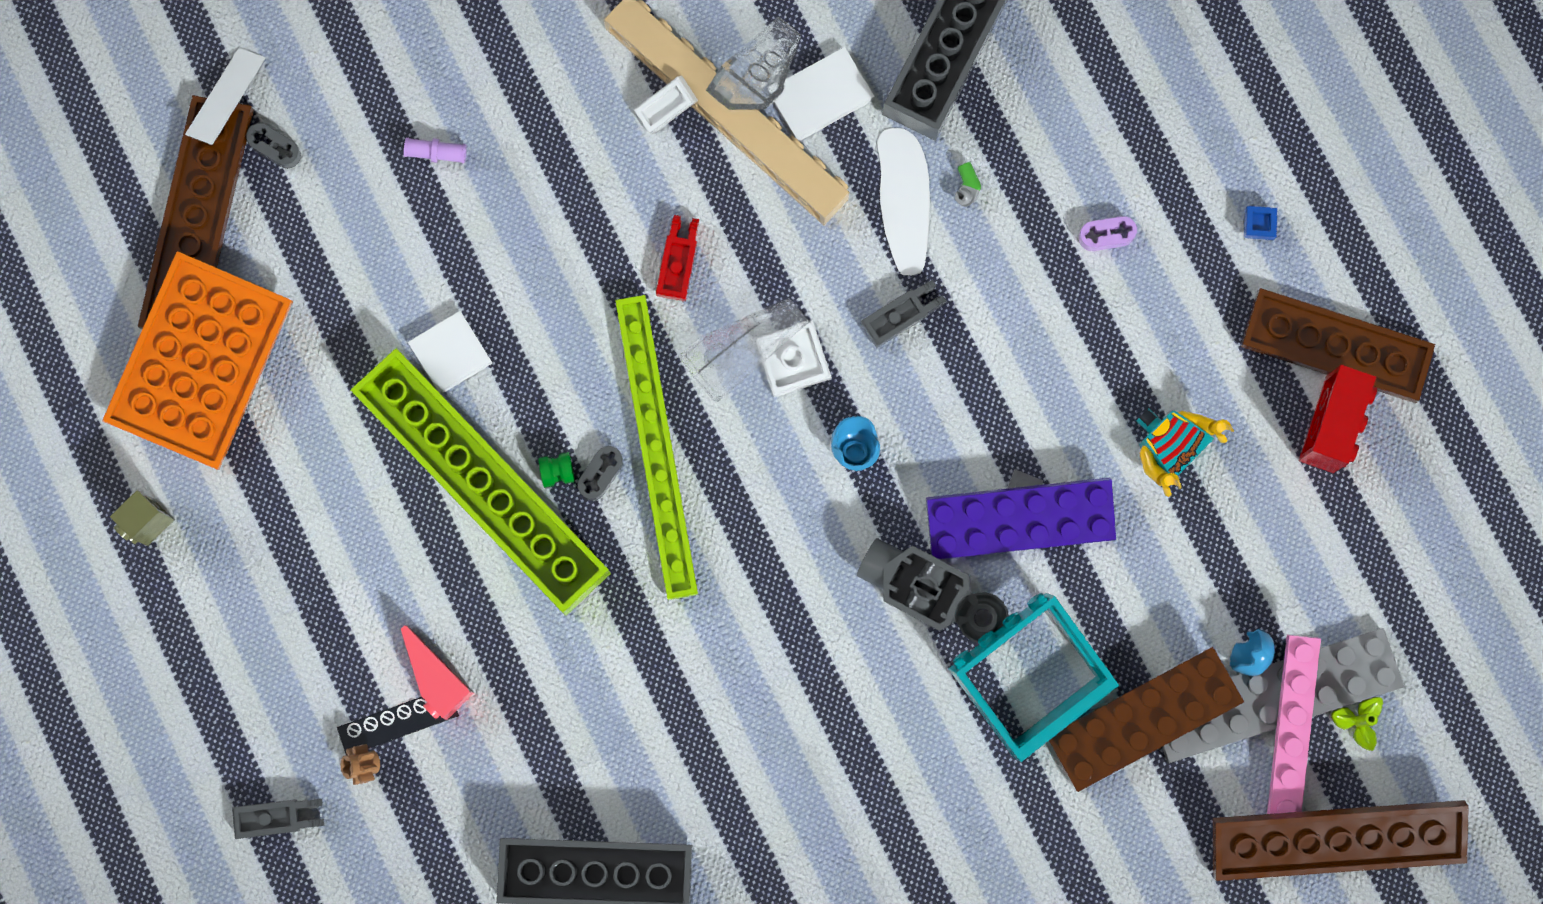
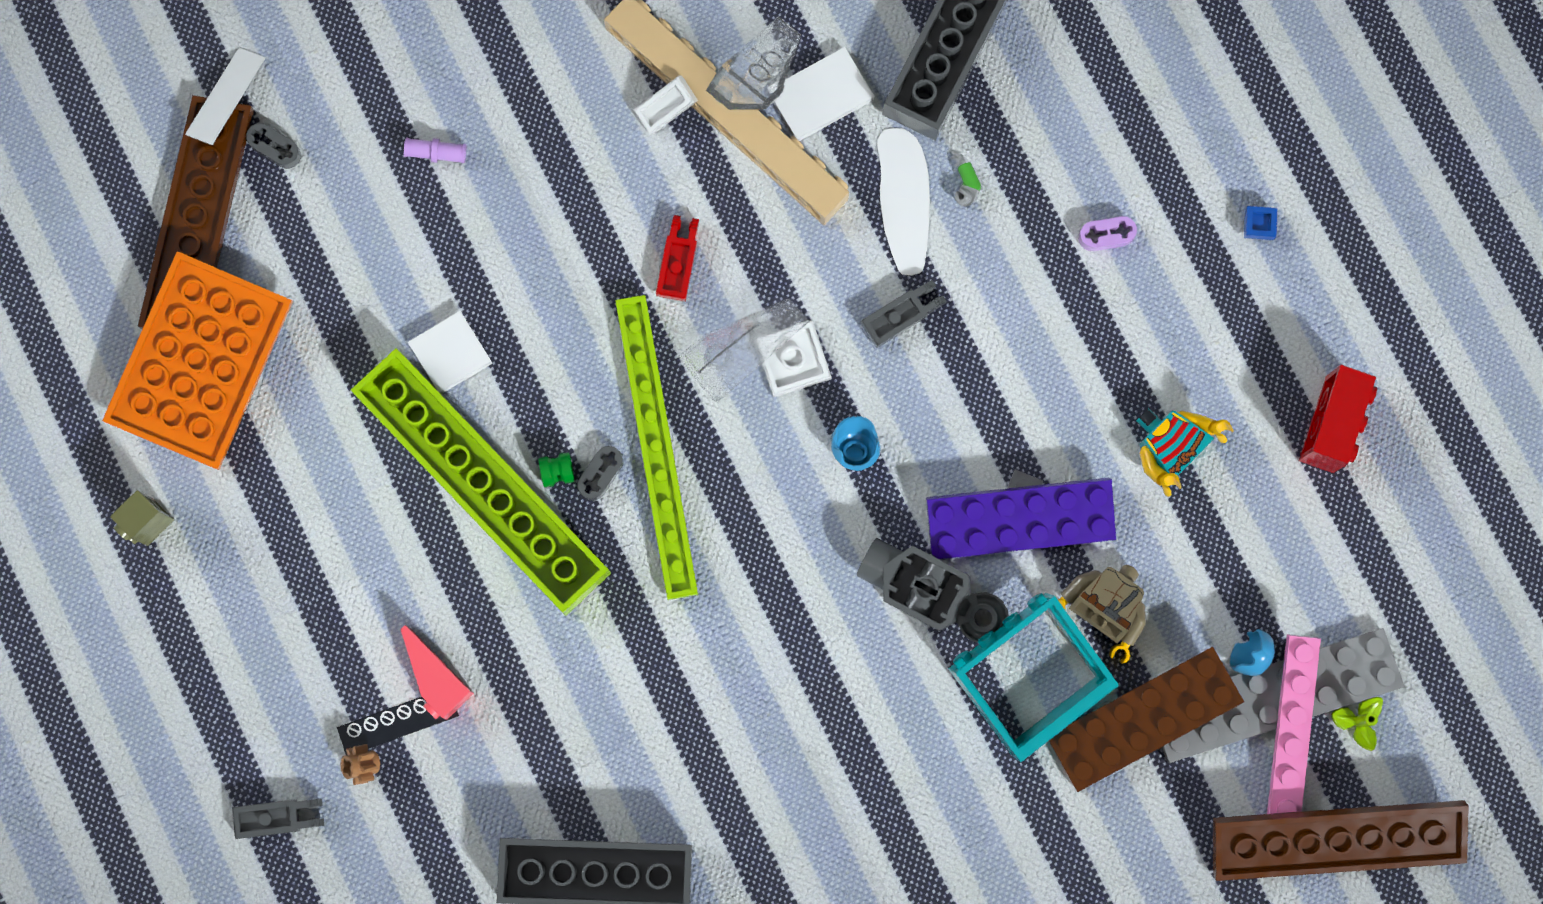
reddish brown plate [1241,288,1436,403] -> none
none -> dark tan torso [1058,565,1146,663]

